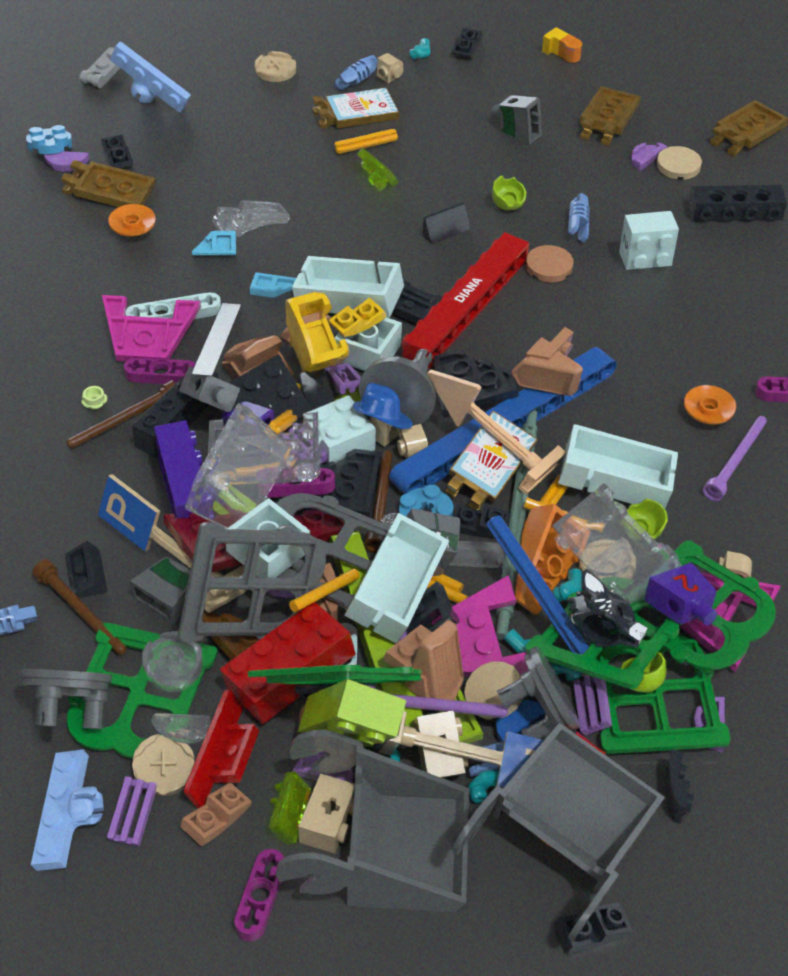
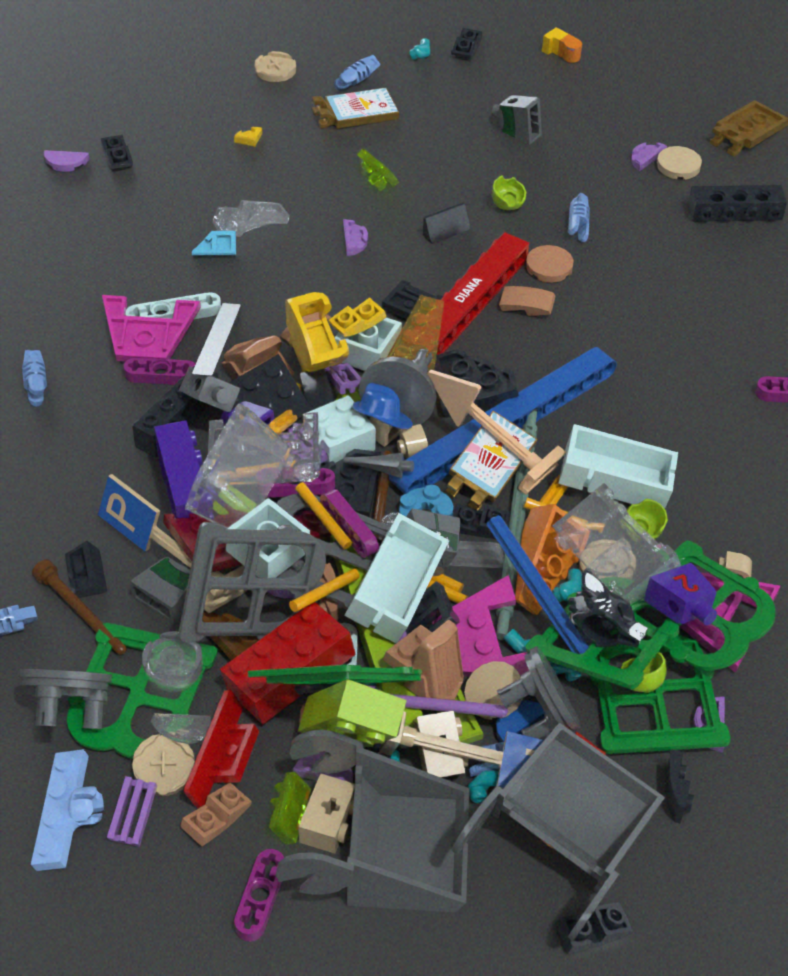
dark azure plate [26,125,72,154] -> none
pearl gold tile [61,160,155,207] -> none
reddish brown piece [67,380,175,448] -> none
light grey plate [80,47,120,88] -> none
yellowish green plate [82,386,107,410] -> none
orange dish [108,204,156,236] -> none
light blue plate [110,41,191,113] -> none
medium azure tile [250,272,296,298] -> none
light aqua piece [292,256,404,318] -> none
light orange axle [334,129,398,154] -> none
tan plate [376,53,403,83] -> none
nougat piece [511,327,583,396] -> none
medium lavender tile [574,675,612,736] -> none
pearl gold tile [580,86,641,146] -> none
light aqua brick [619,211,679,270] -> none
orange dish [684,385,736,424] -> none
medium lavender piece [703,416,767,501] -> none
none -> medium blue hinge [22,350,47,407]
none -> yellow tile [234,127,262,147]
none -> light orange bar [295,482,352,550]
none -> magenta beam [320,489,379,558]
none -> medium lavender tile [343,219,368,256]
none -> dark grey piece [343,453,414,478]
none -> clear yellow wing [386,295,444,372]
none -> nougat slope [499,286,556,316]

